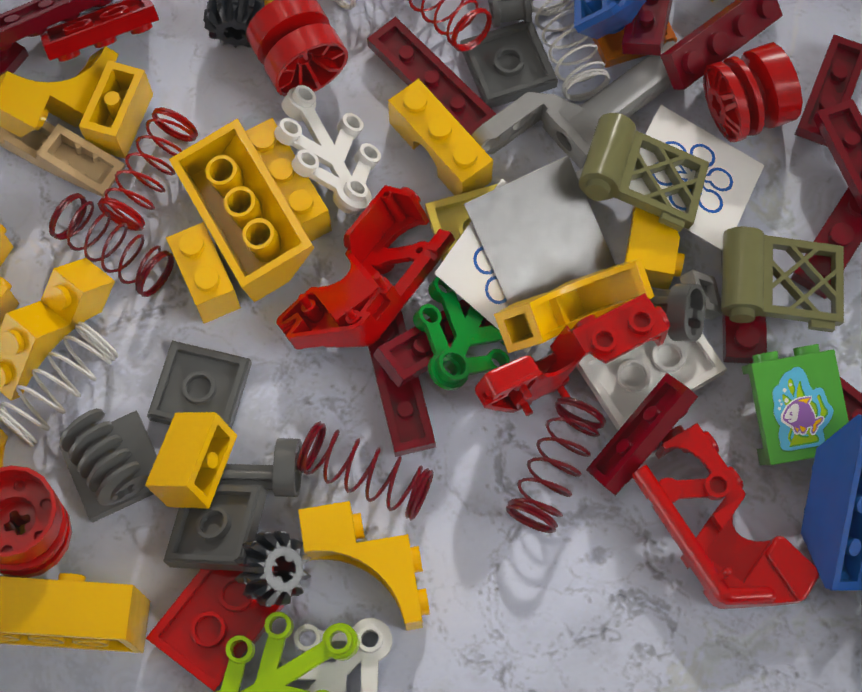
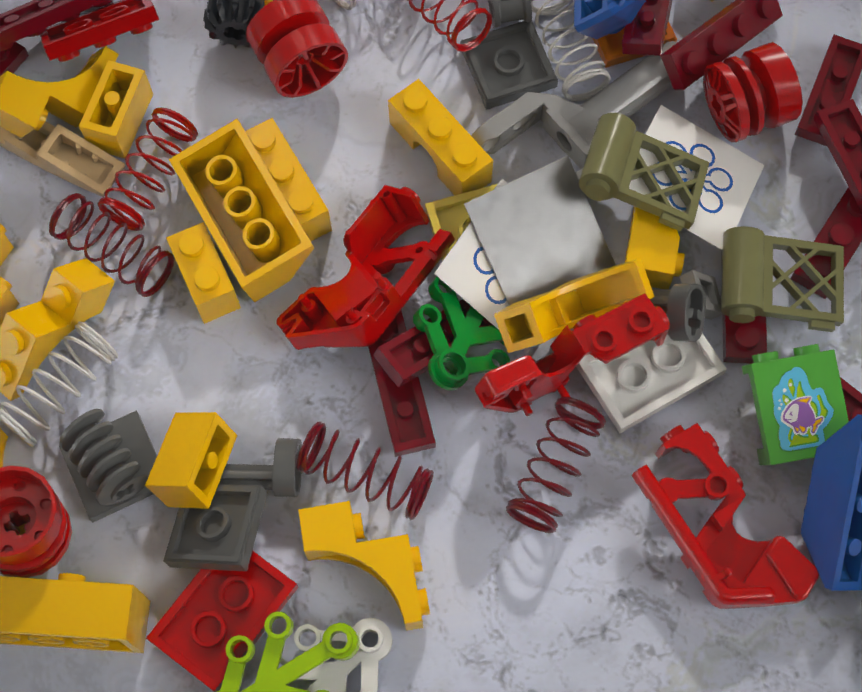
dark grey tile [147,340,252,429] -> none
black gear [234,531,312,607] -> none
white plant [274,85,381,214] -> none
dark red plate [367,16,496,135] -> none
dark red plate [586,373,698,496] -> none

